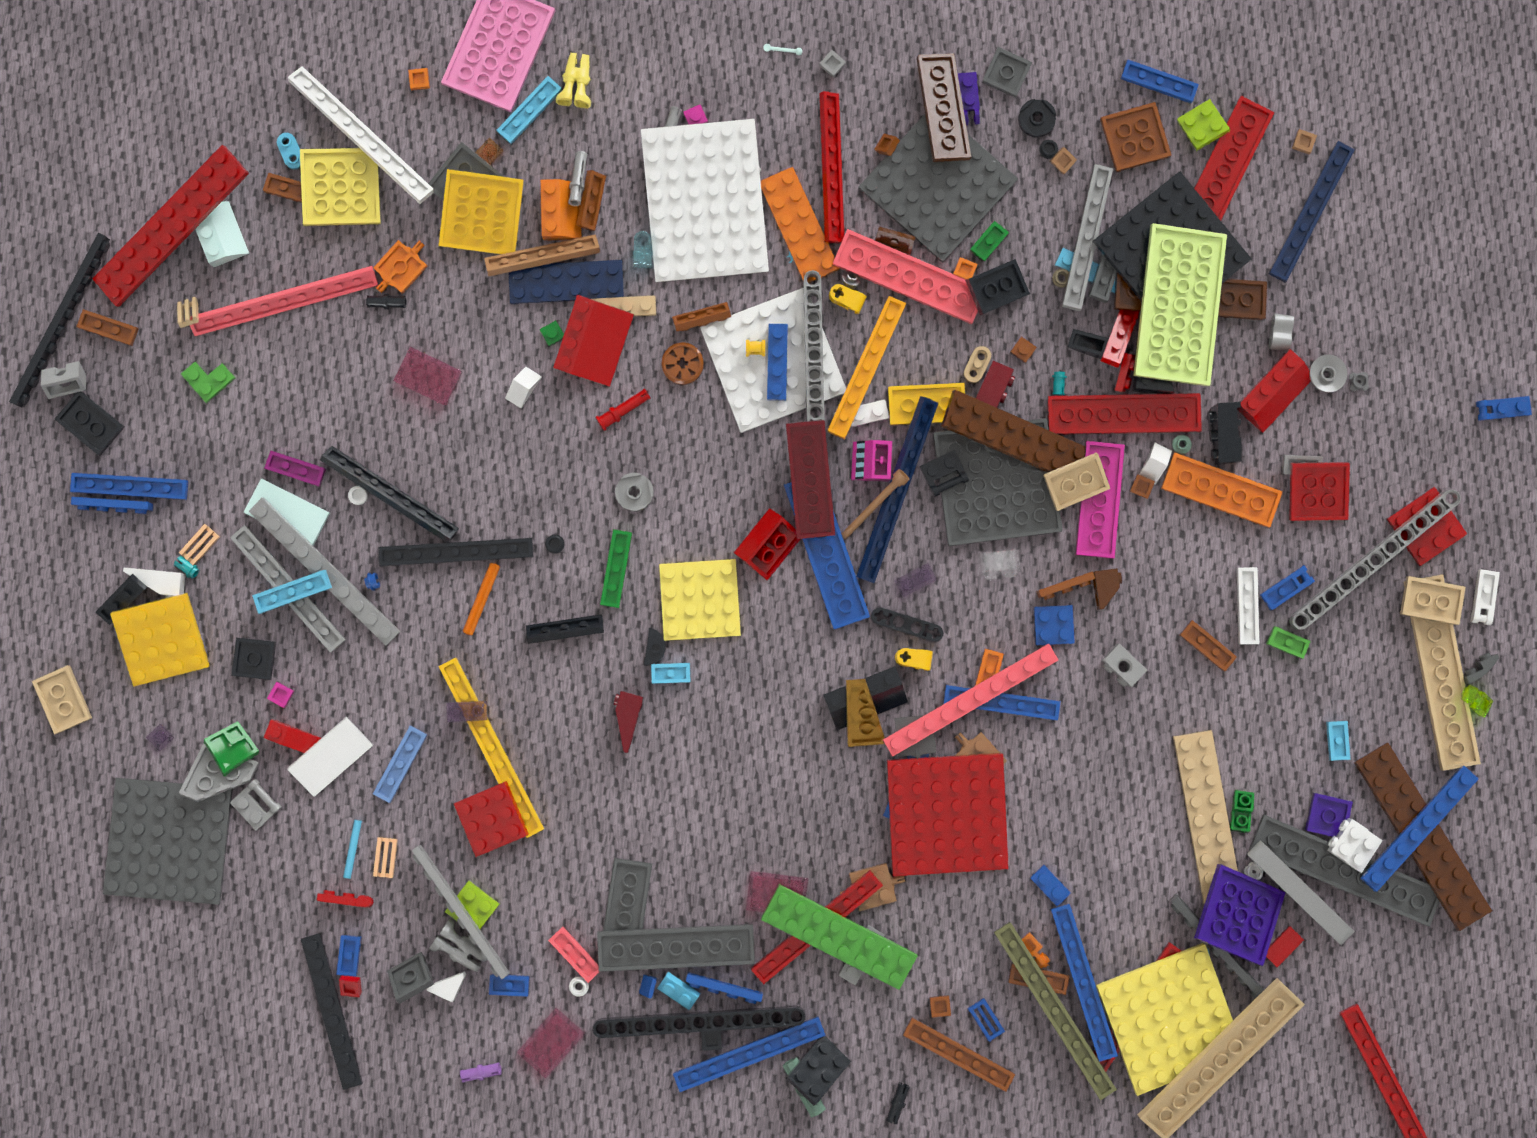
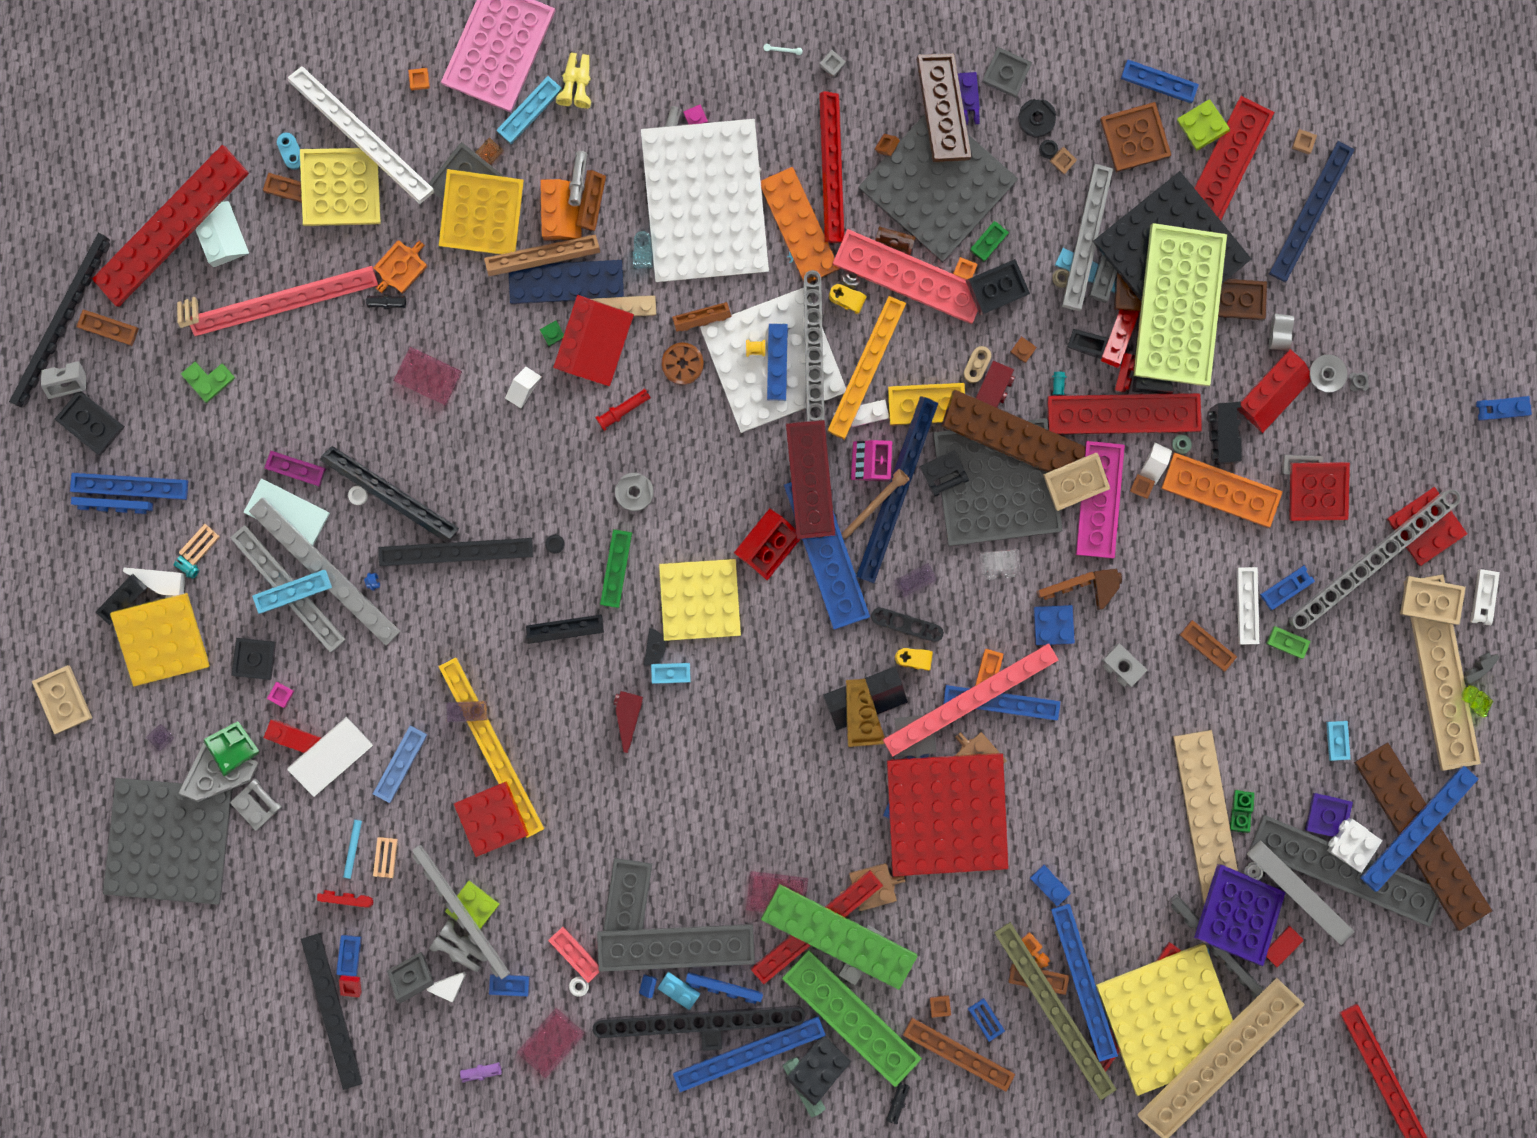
orange axle [463,563,500,636] -> none
none -> bright green plate [782,949,922,1087]

